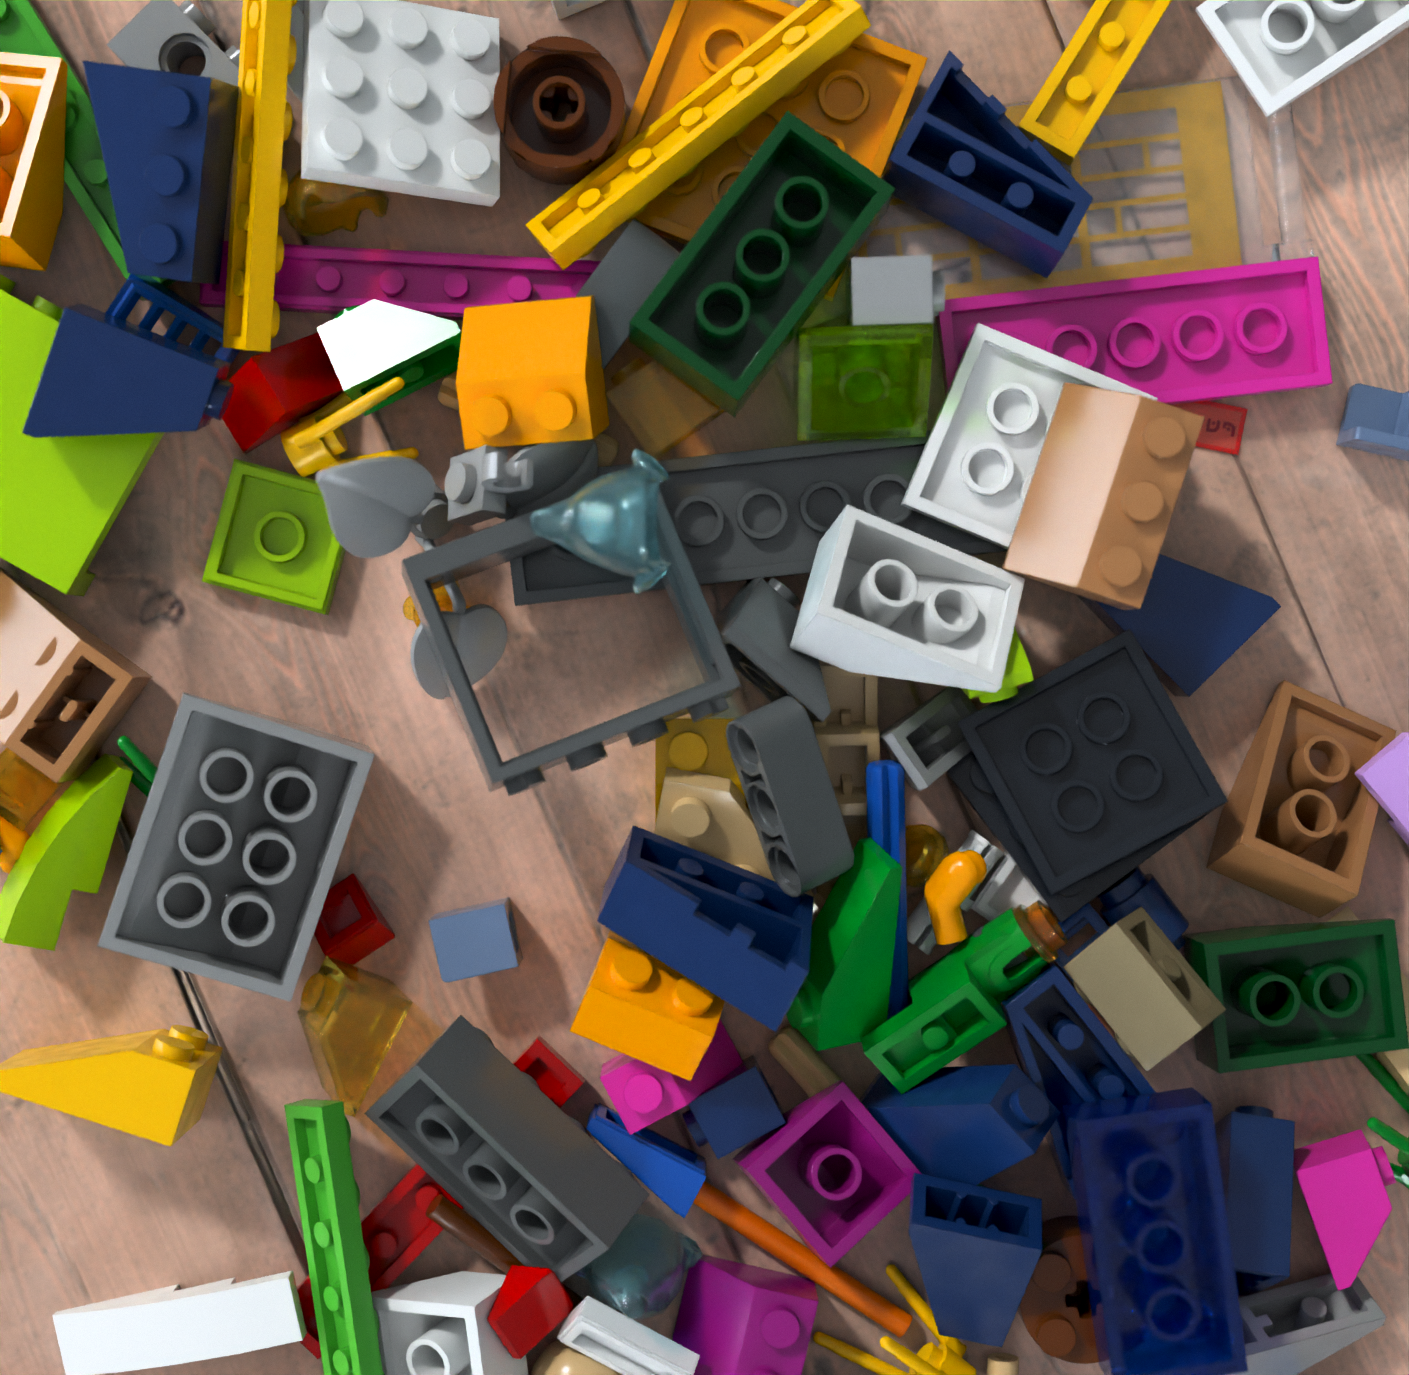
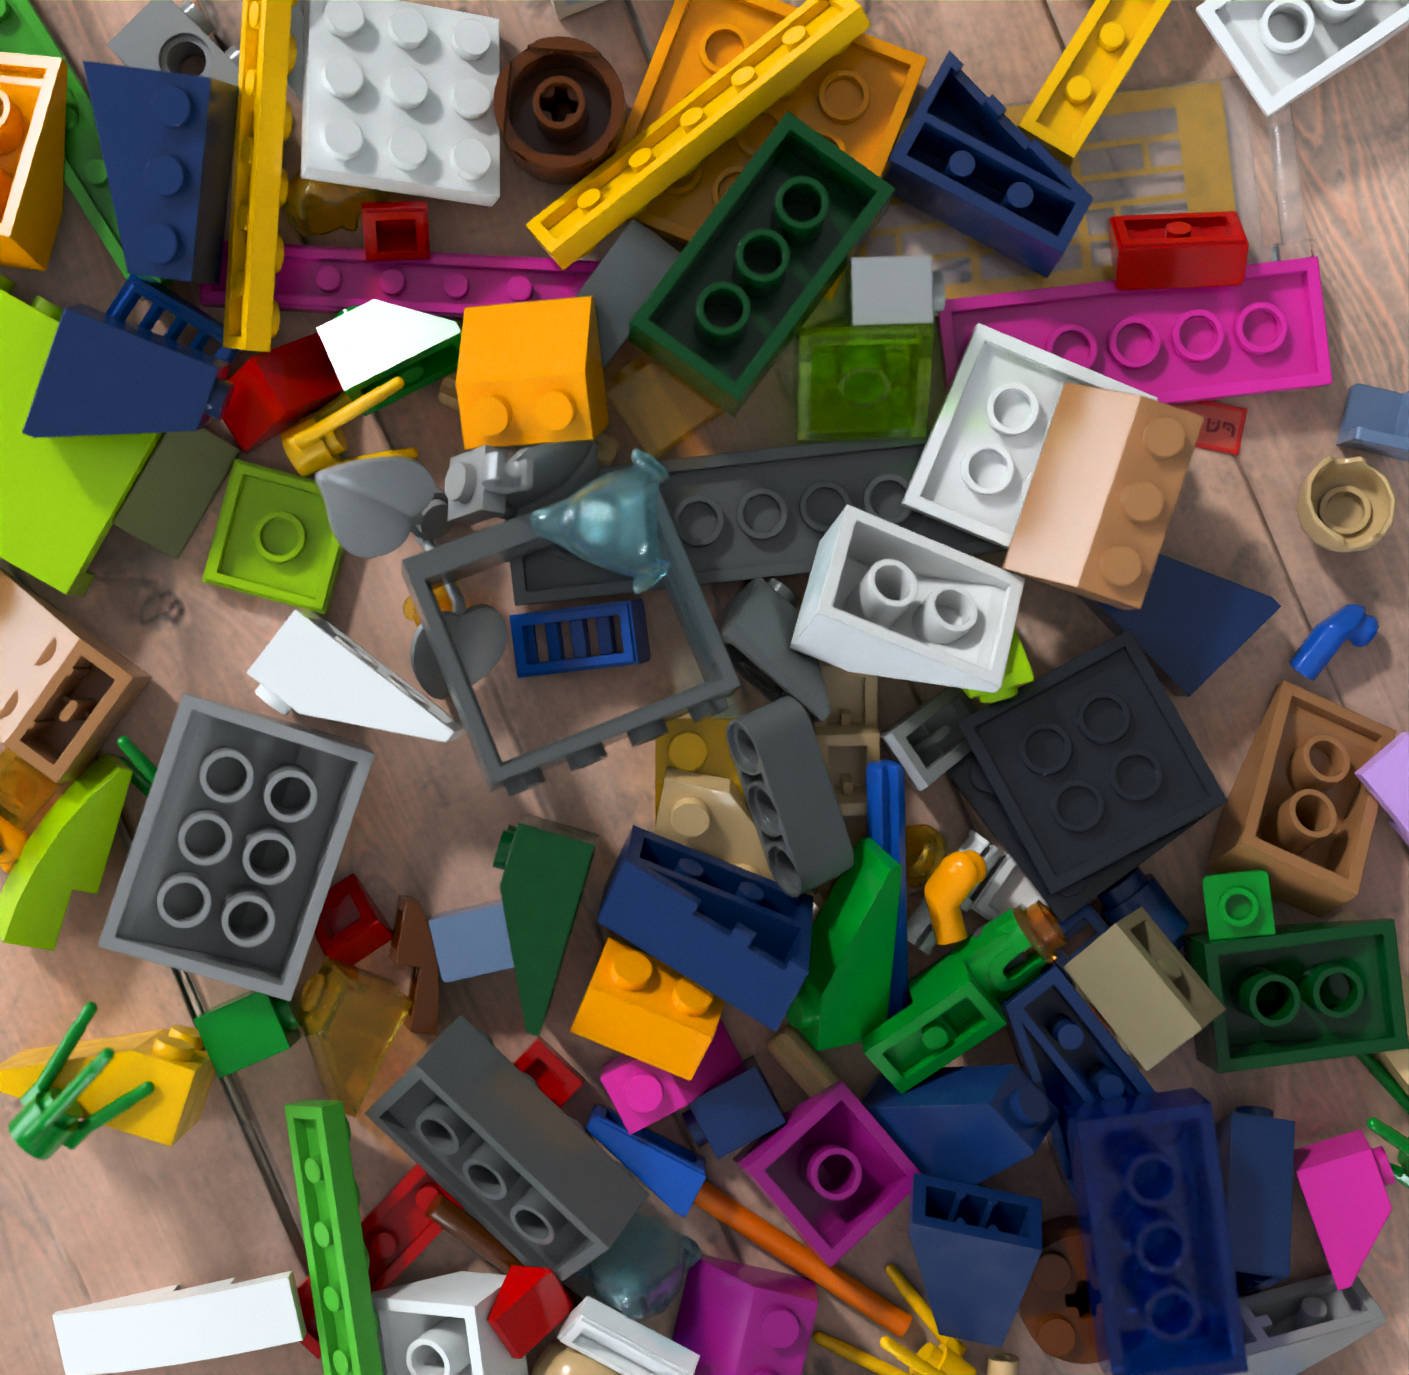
none -> green plant [8,1002,155,1160]
none -> olive slope [113,428,242,559]
none -> green brick [193,990,303,1079]
none -> white slope [246,609,465,742]
none -> red slope [361,201,431,261]
none -> reddish brown slope [389,895,439,1035]
none -> dark green slope [493,814,600,1036]
none -> blue slope [509,599,650,678]
none -> red slope [1108,211,1249,291]
none -> green bracket [1202,869,1276,941]
none -> blue arm [1288,604,1379,681]
none -> tan hair [1296,455,1397,553]

